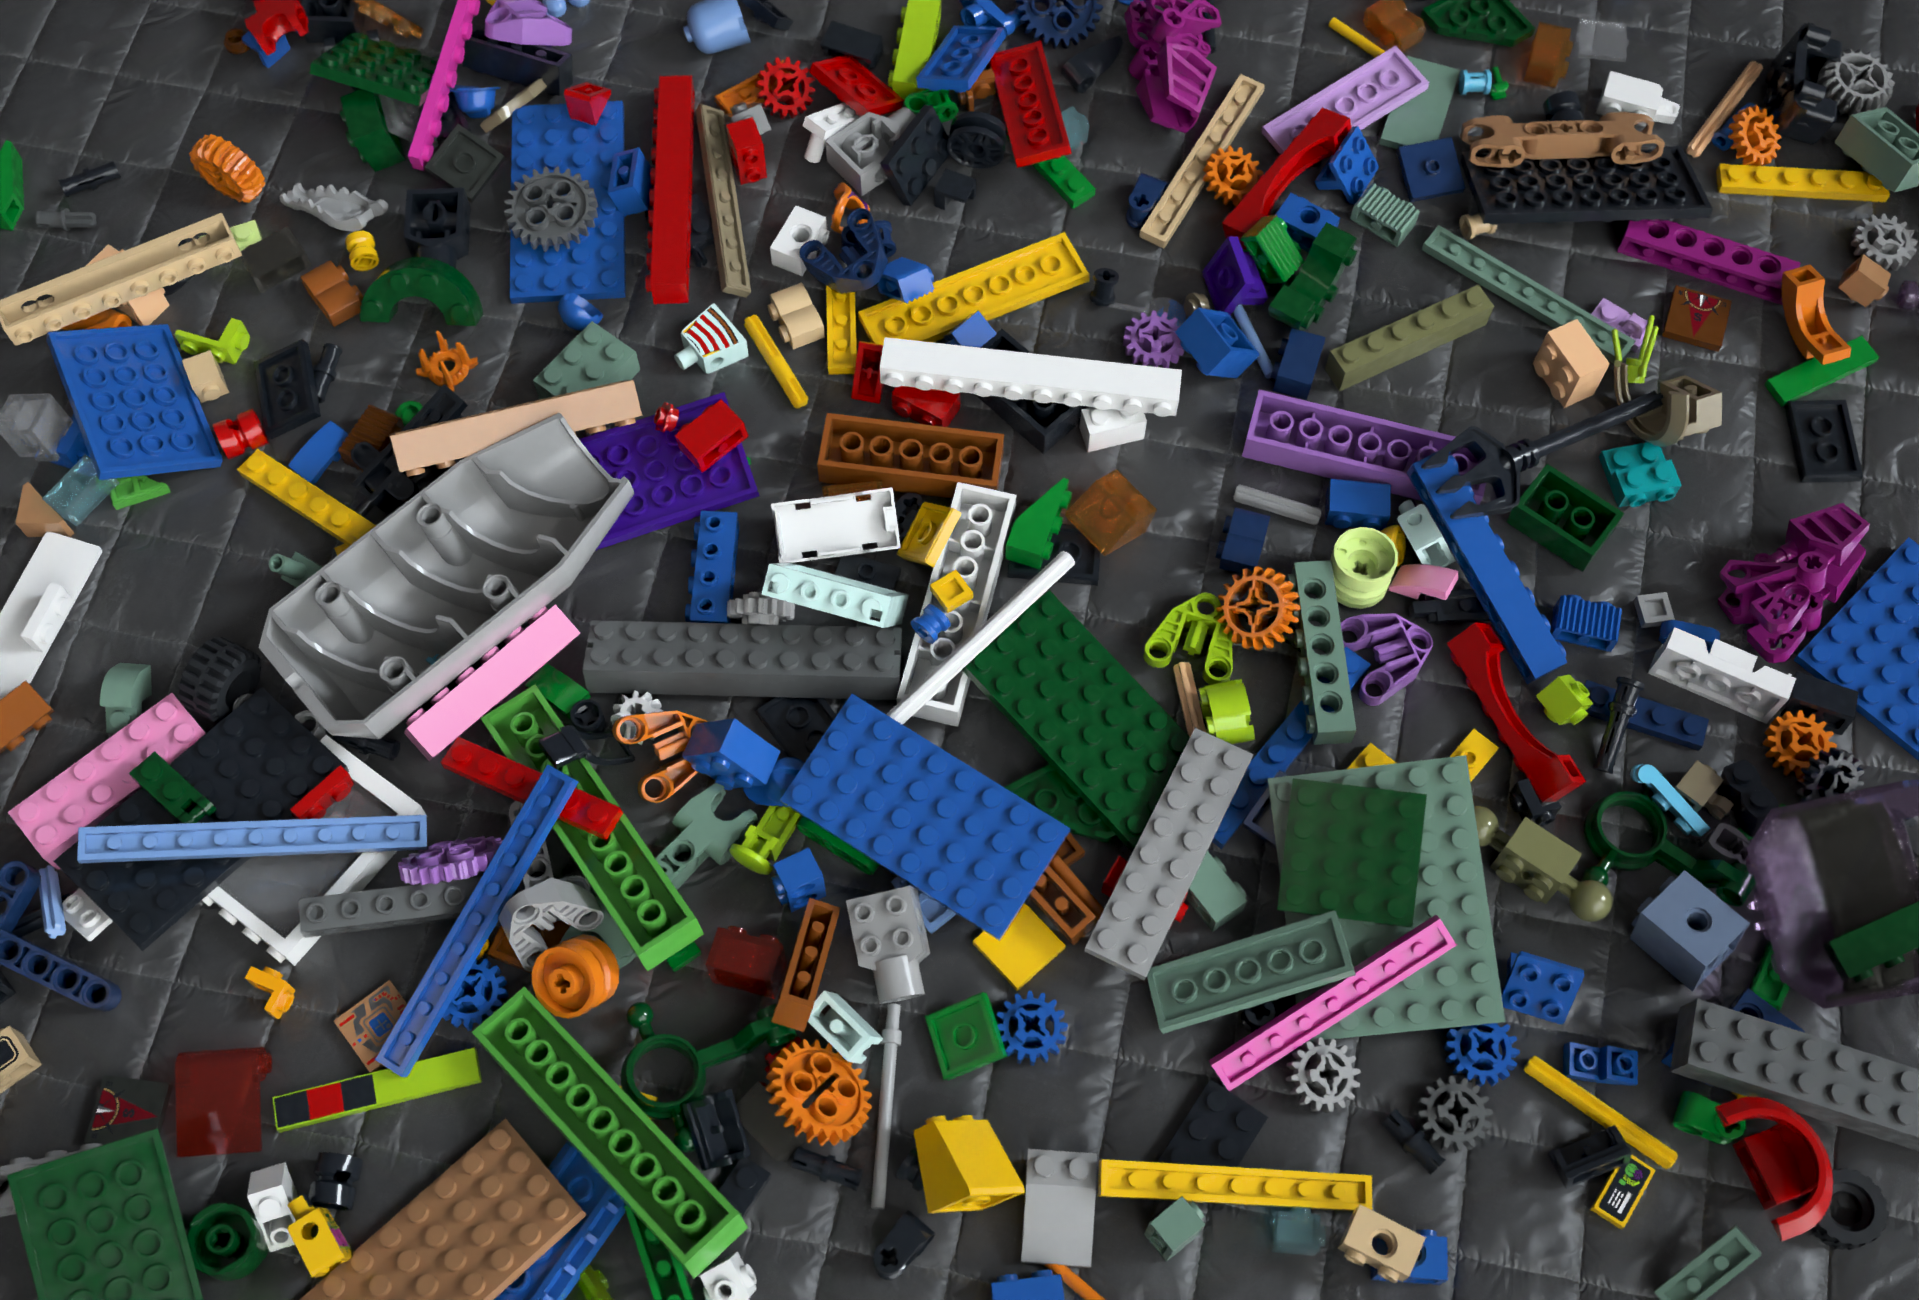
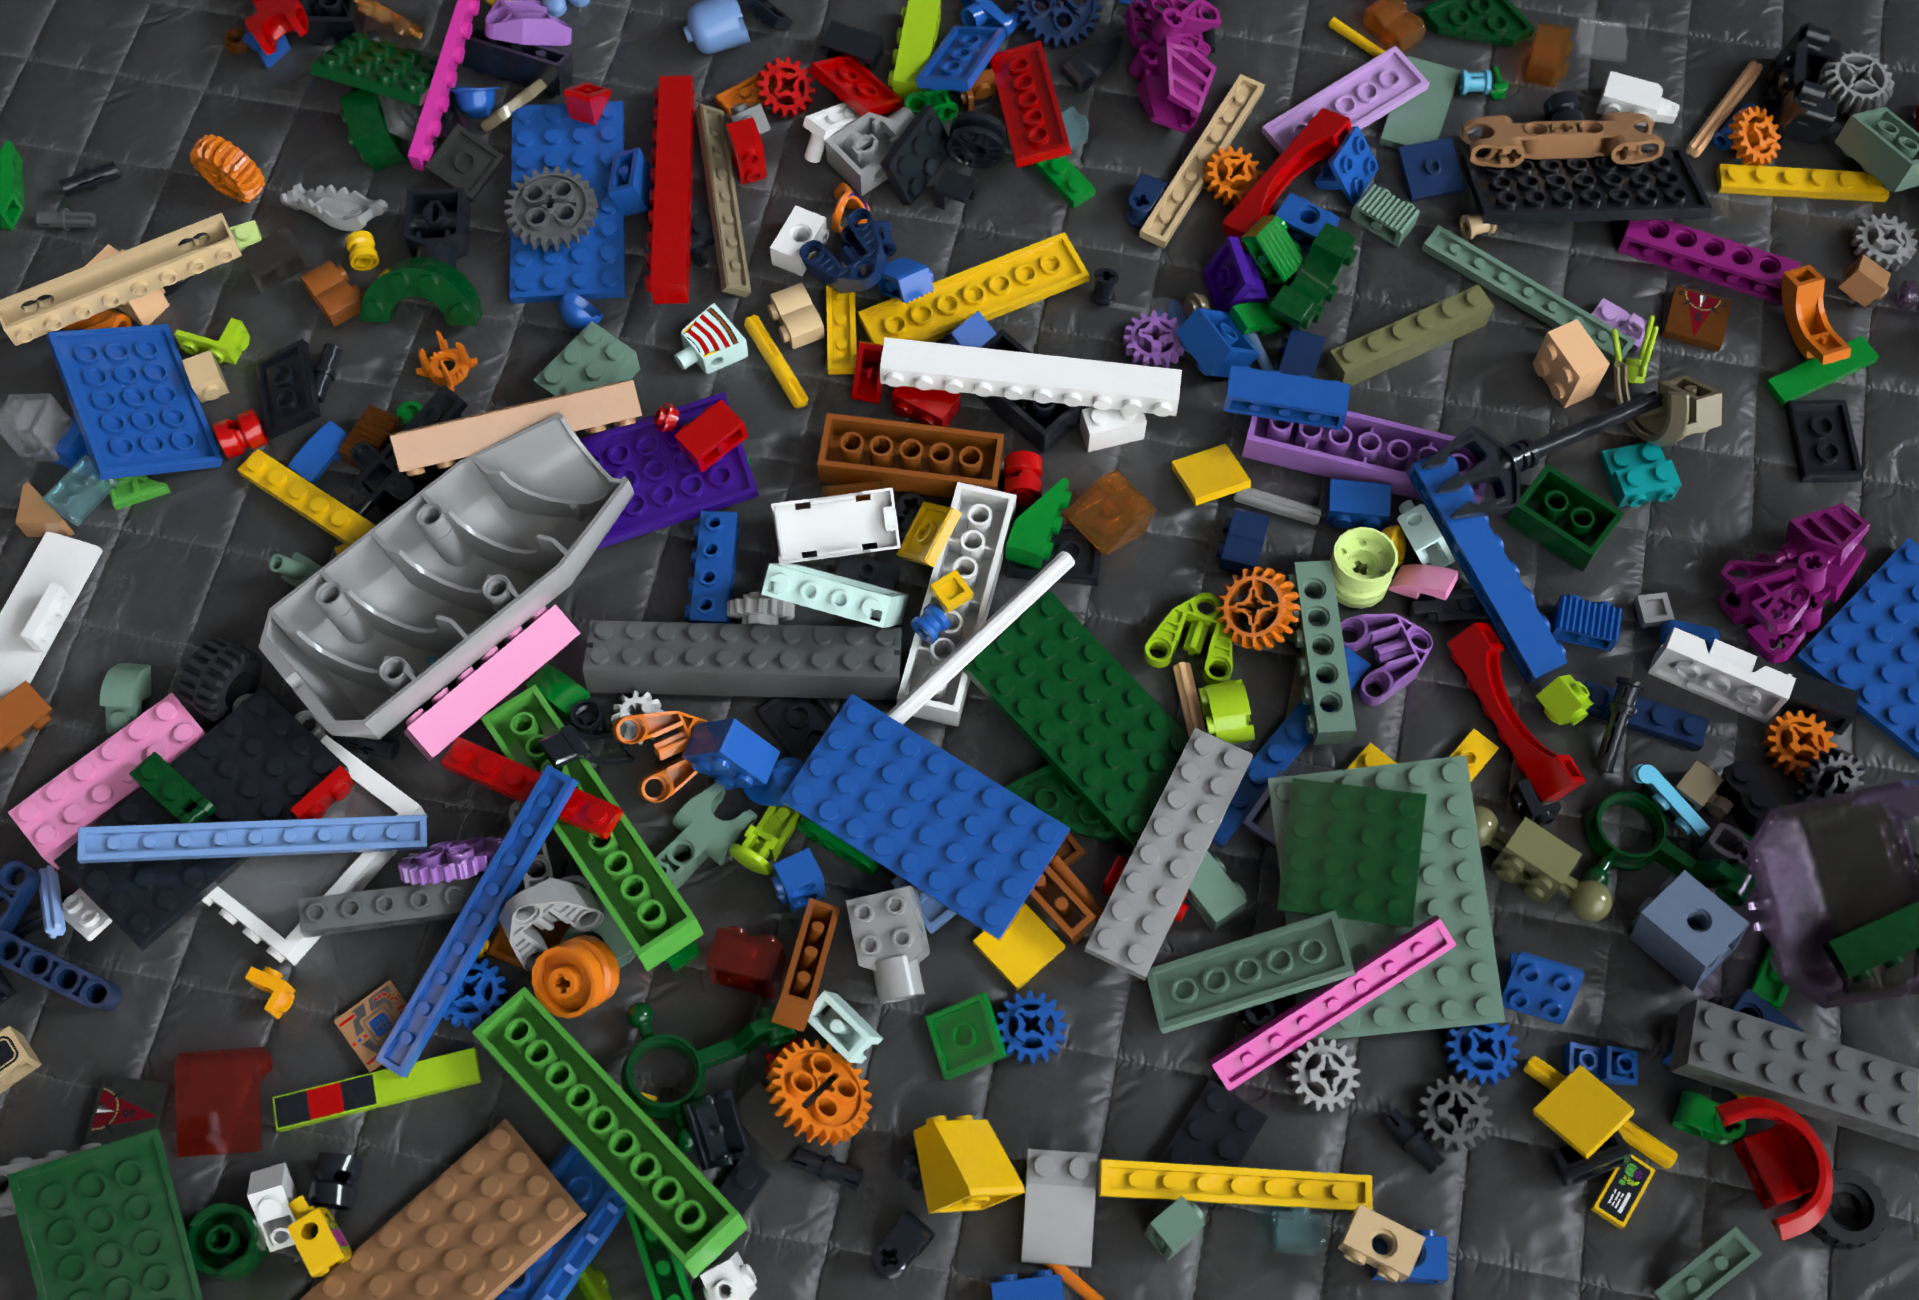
light grey bar [871,1003,902,1209] -> none
none -> red wheel [1003,451,1043,506]
none -> yellow tile [1171,443,1251,506]
none -> blue brick [1223,365,1351,430]
none -> green slope [1229,302,1285,336]
none -> yellow tile [1533,1065,1634,1160]

